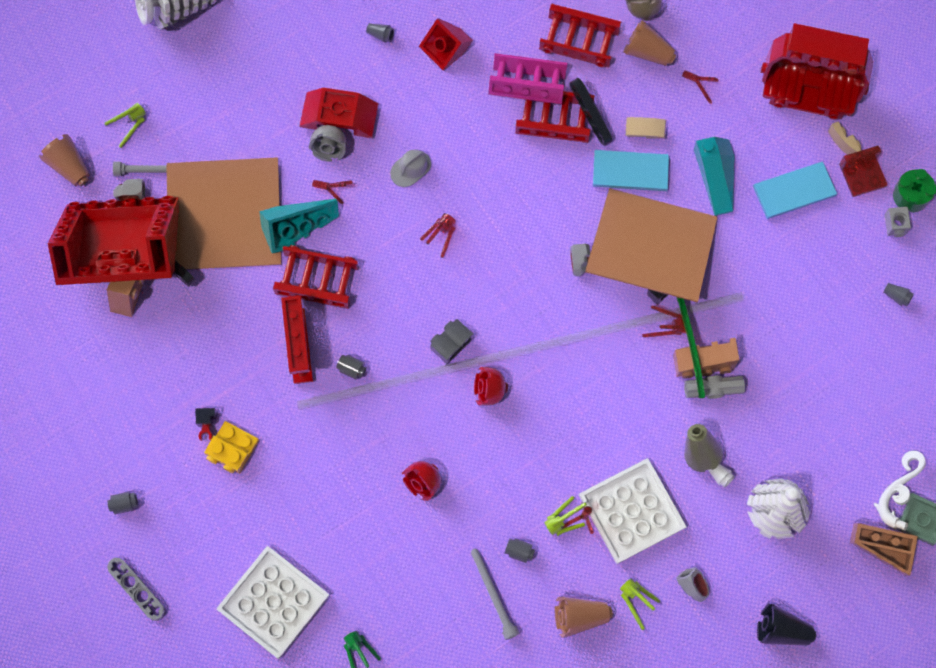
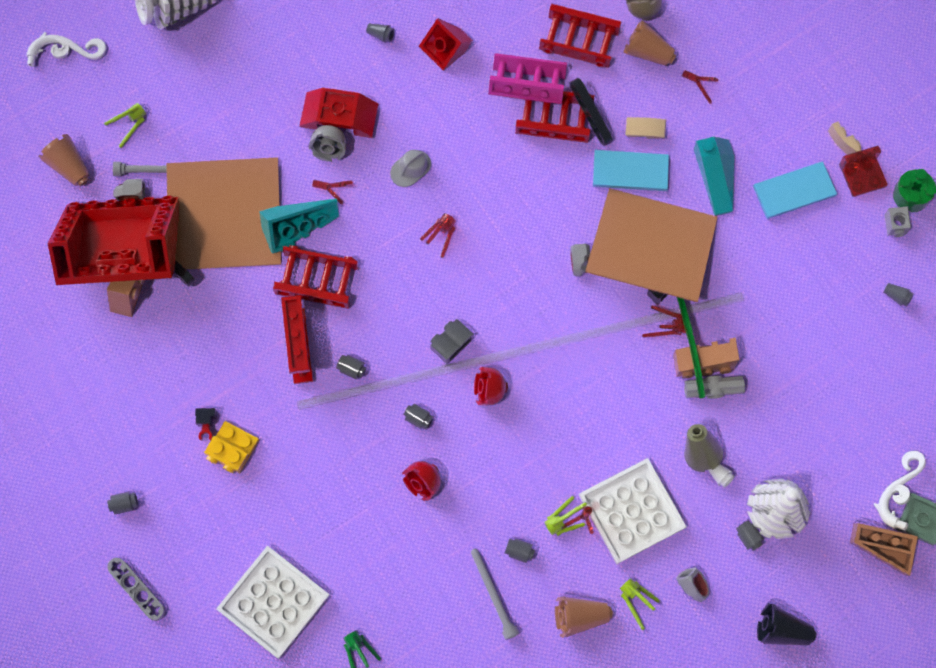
red piece [760,23,874,120] -> none
none -> white plant [26,32,106,67]
none -> dark grey brick [403,403,434,430]
none -> dark grey brick [736,520,764,551]

